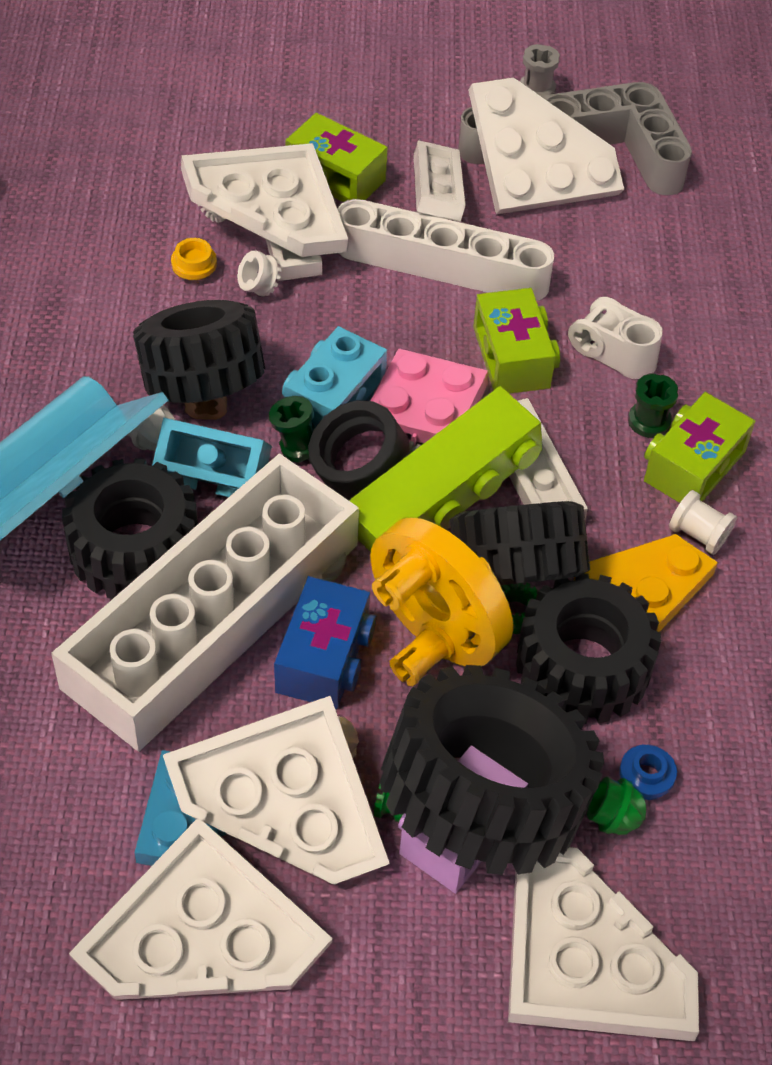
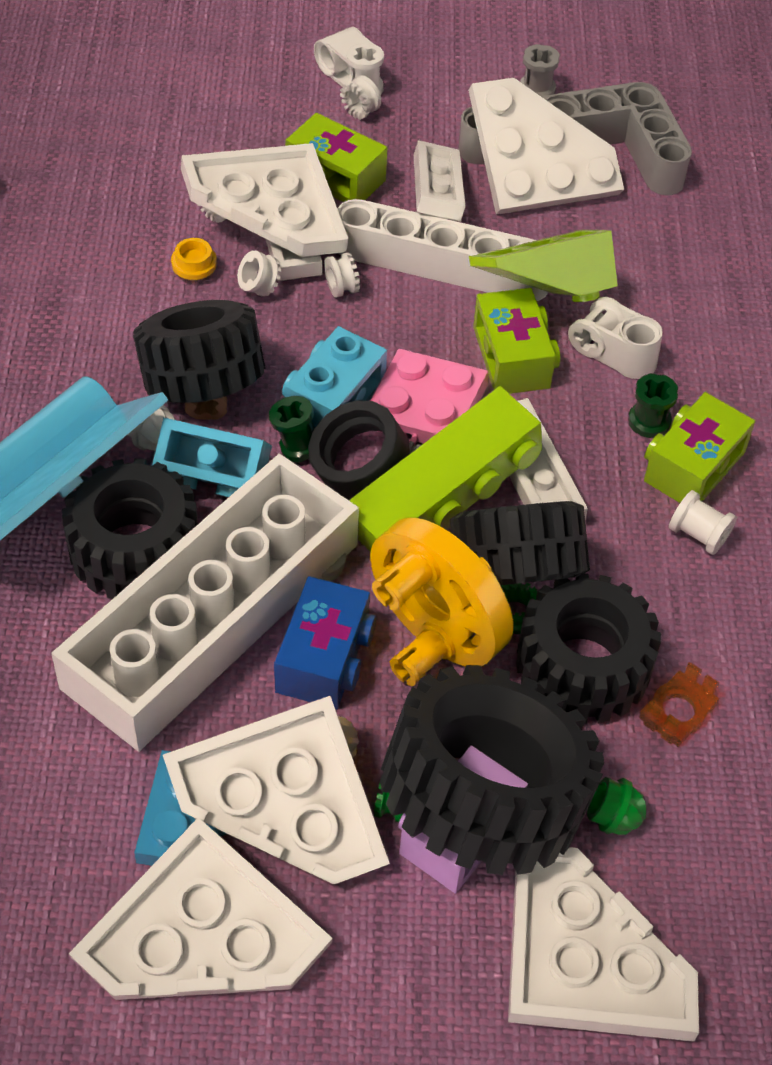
yellow wing [573,534,718,632] -> none
blue plate [619,745,677,800] -> none
none -> white piece [314,27,384,95]
none -> white bush [324,252,360,298]
none -> white bush [340,75,381,120]
none -> lime slope [469,229,618,302]
none -> clear orange piece [639,662,720,747]

